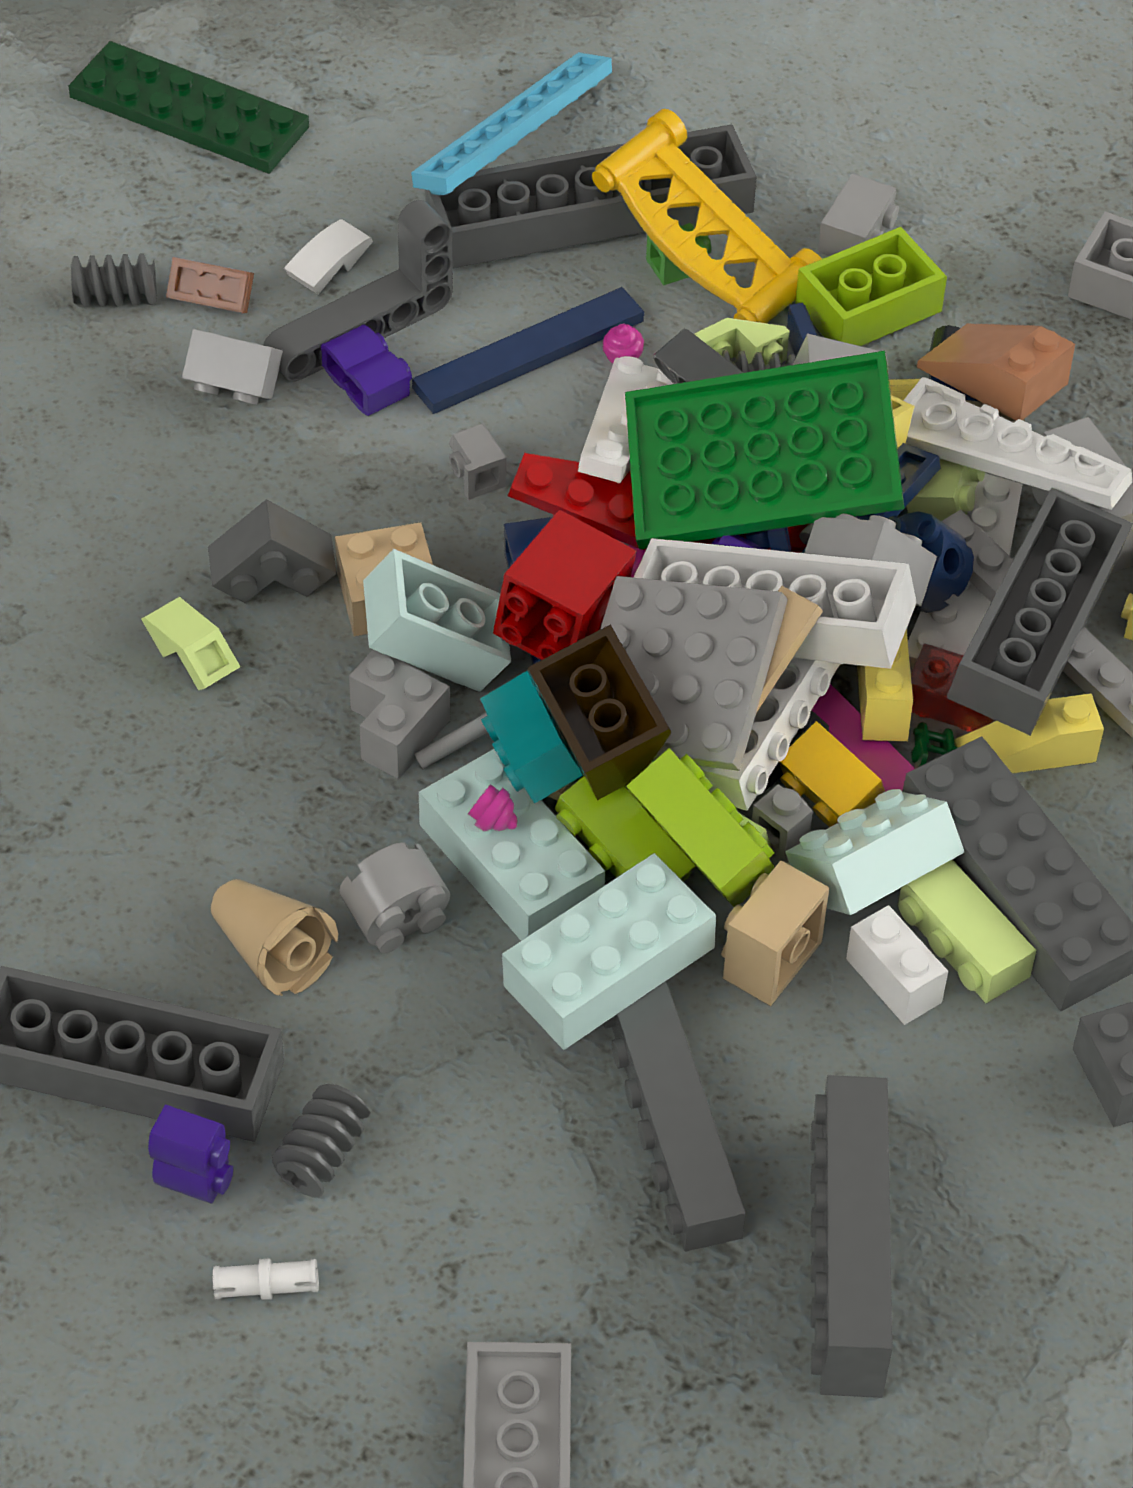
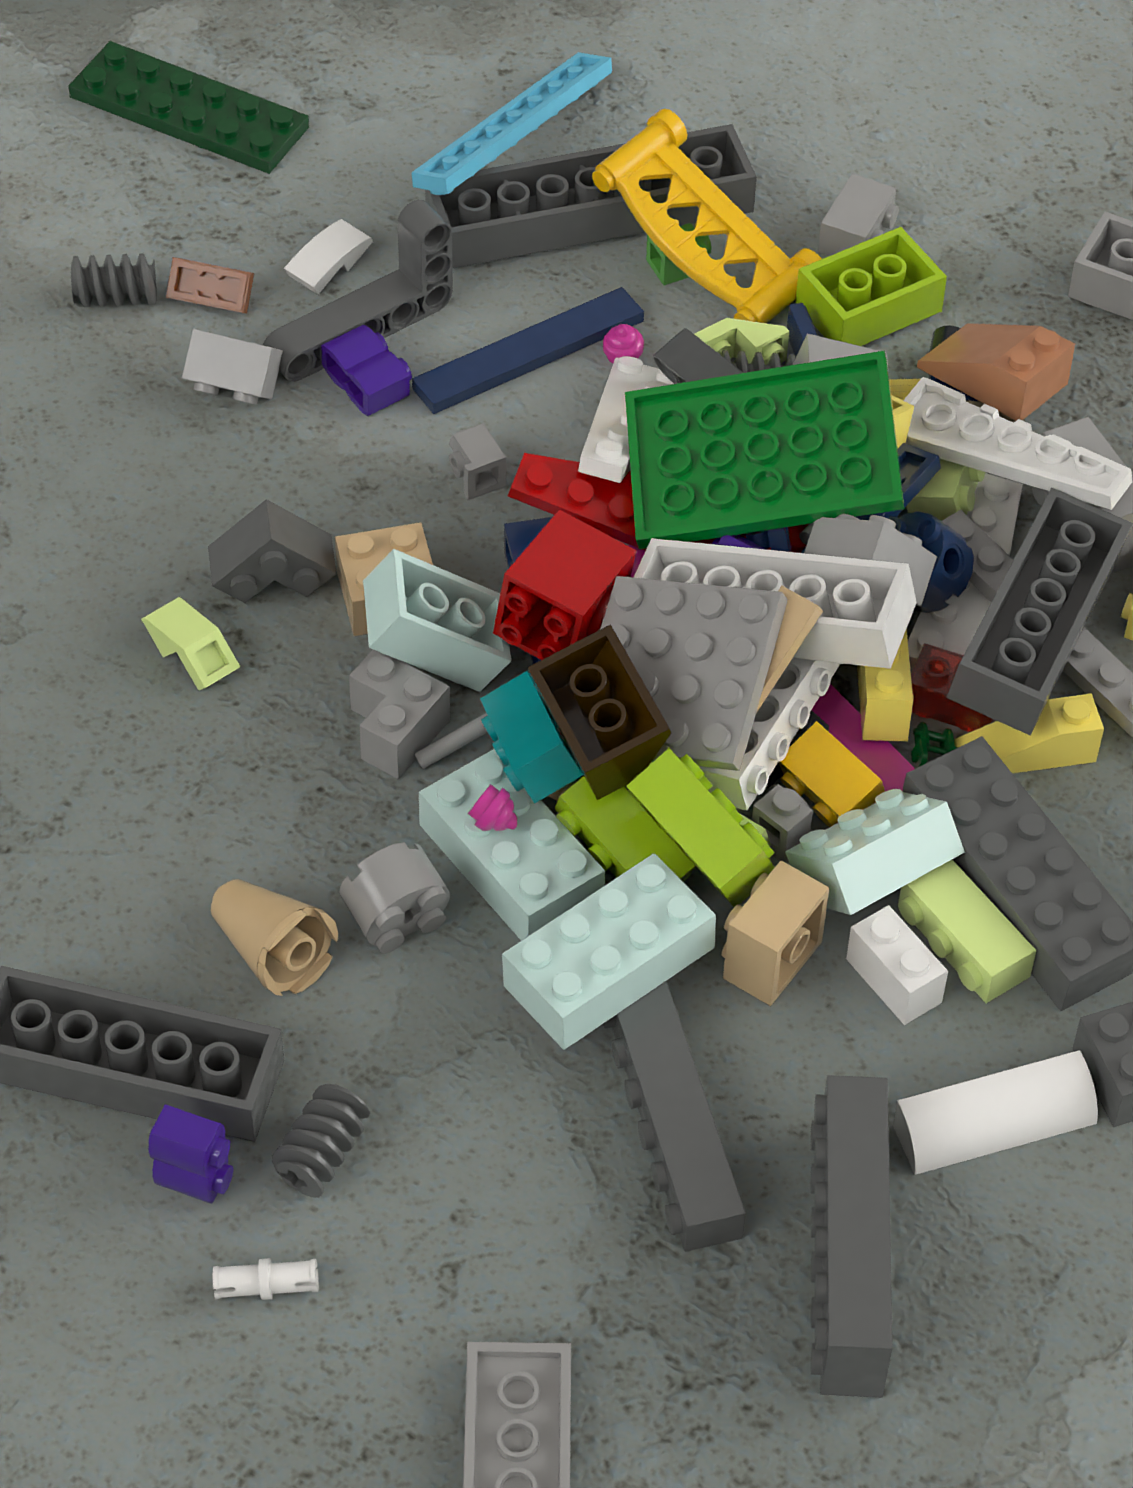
none -> white brick [893,1050,1098,1175]

